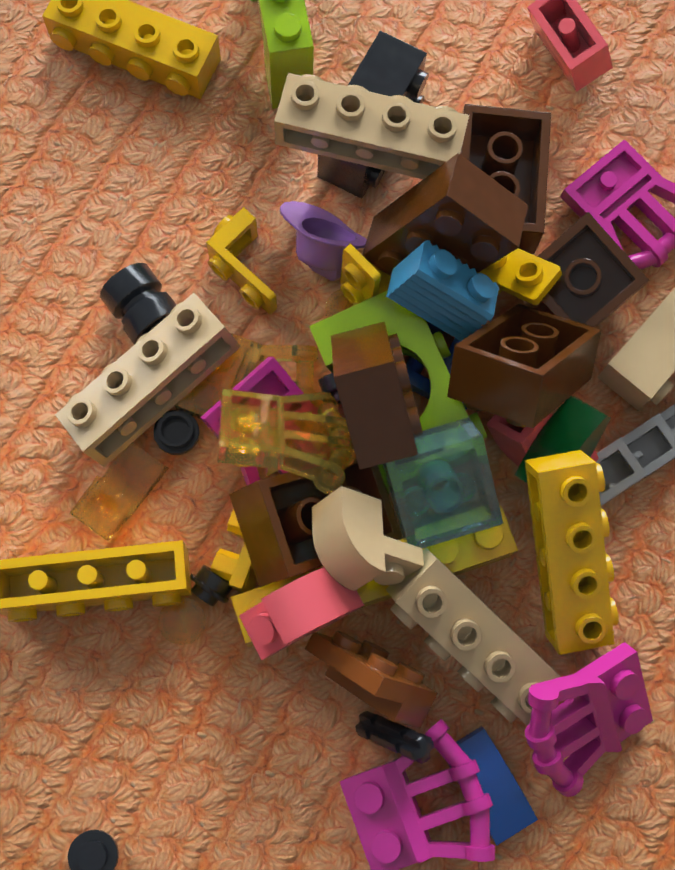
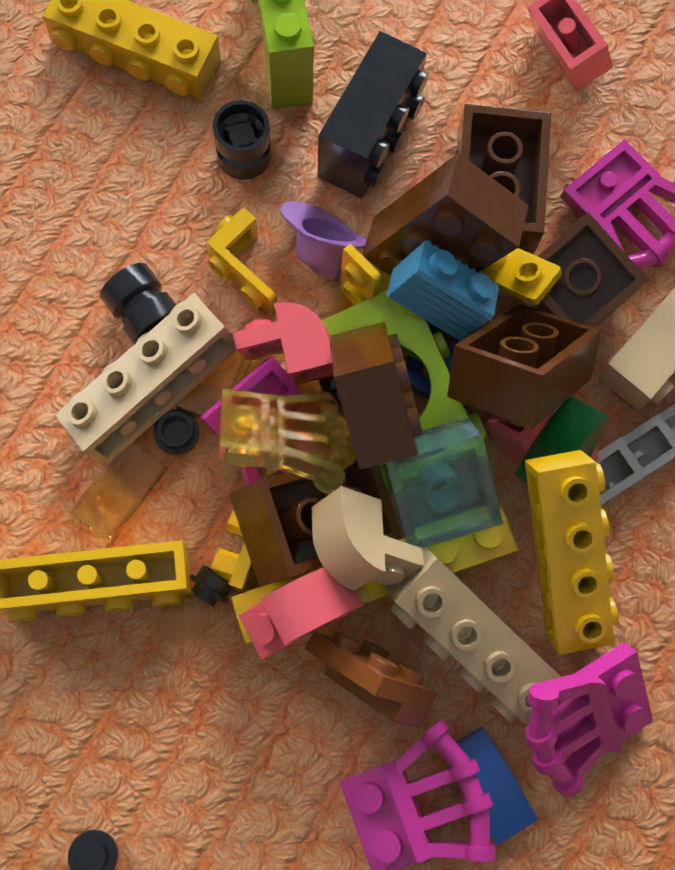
tan brick [274,73,469,179] -> none
black axle [355,711,434,764] -> none
none -> black wheel [212,100,271,180]
none -> coral brick [233,302,334,385]

